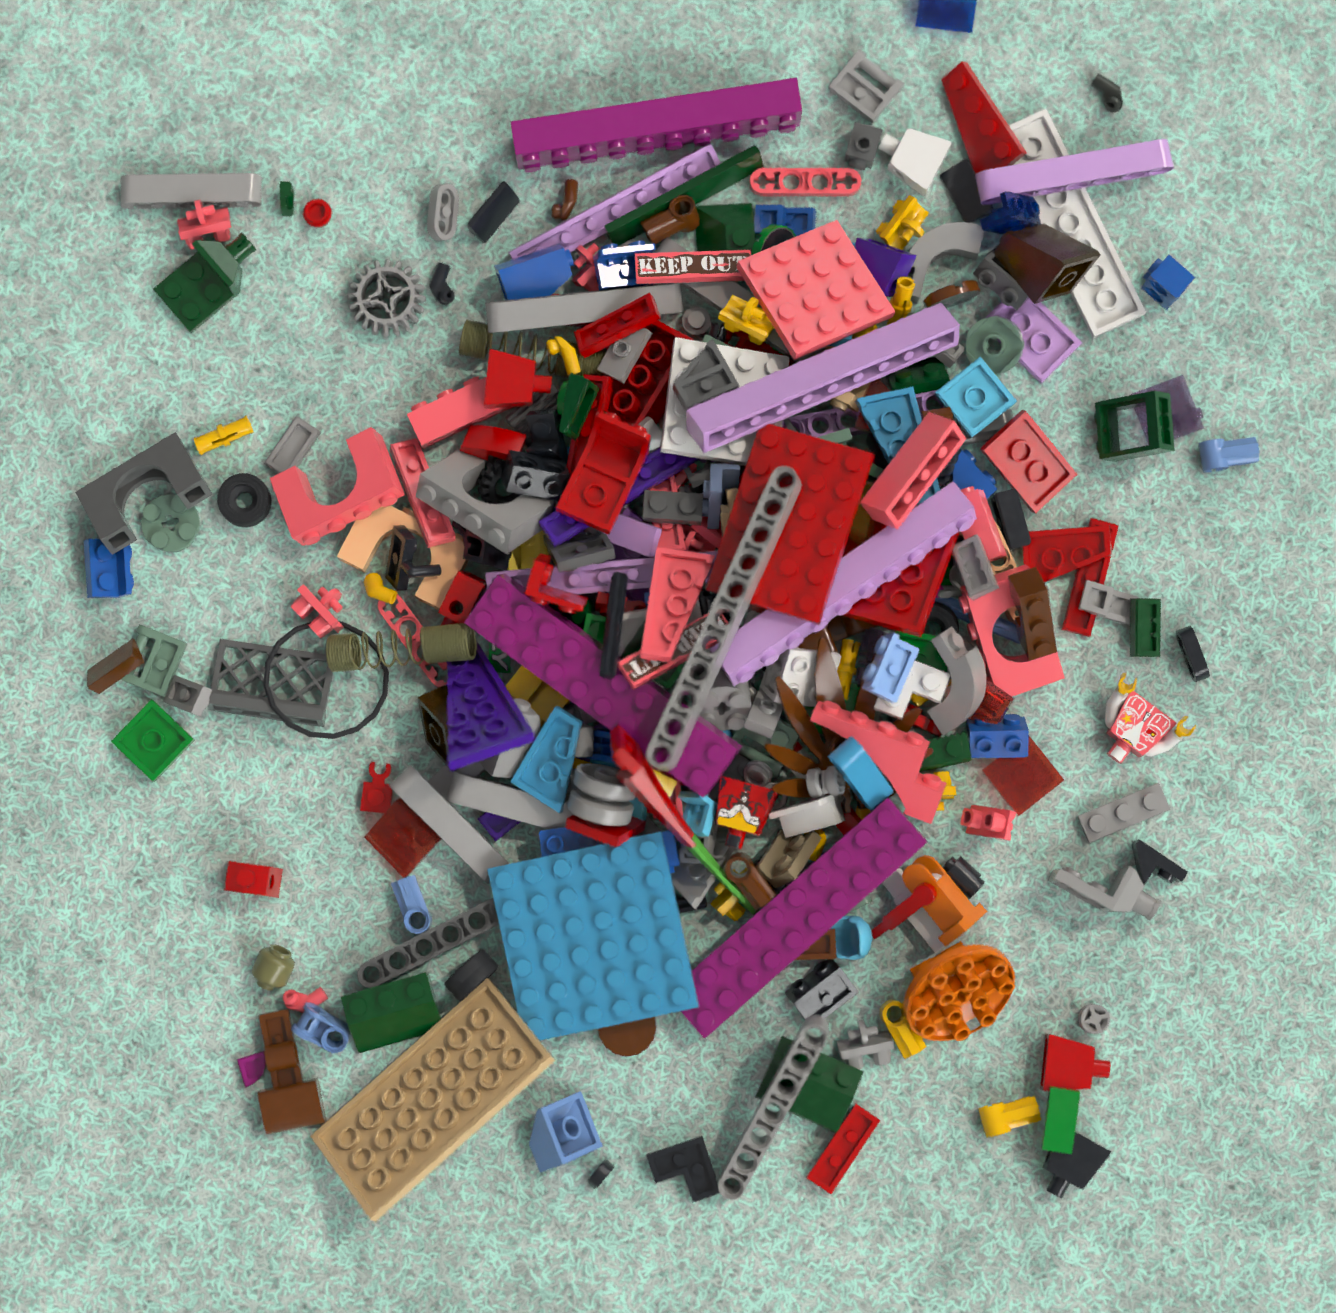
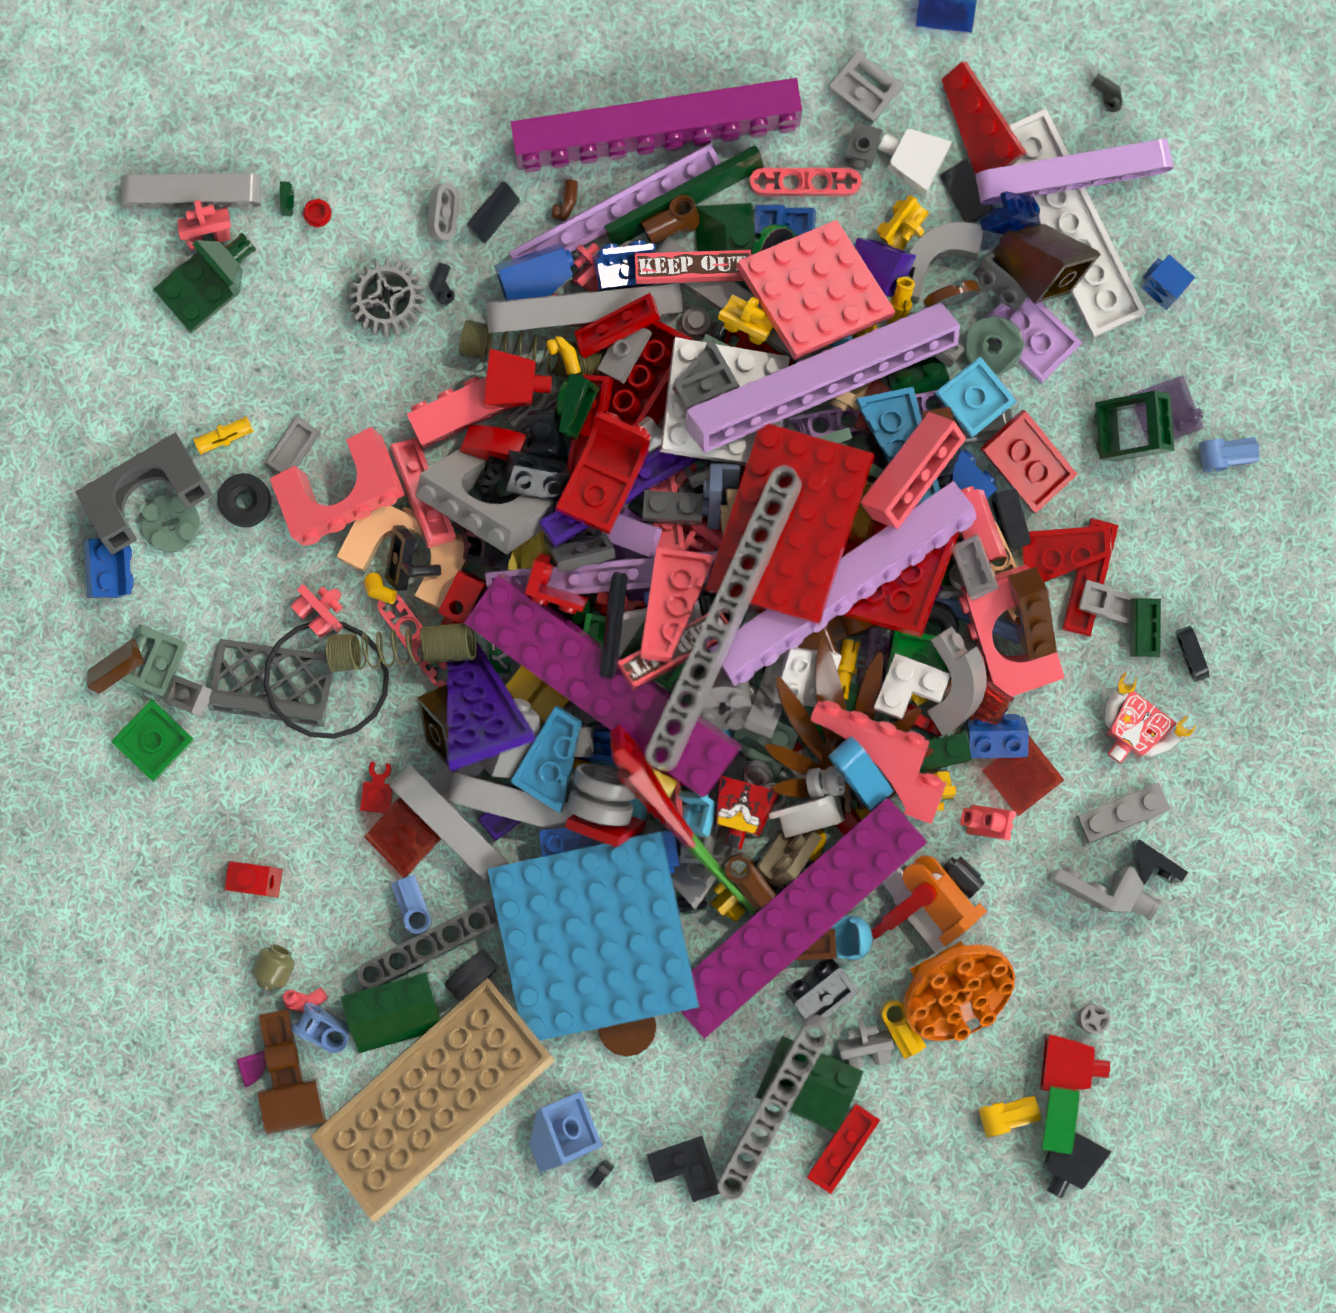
light blue bracket [862,633,919,703] -> none

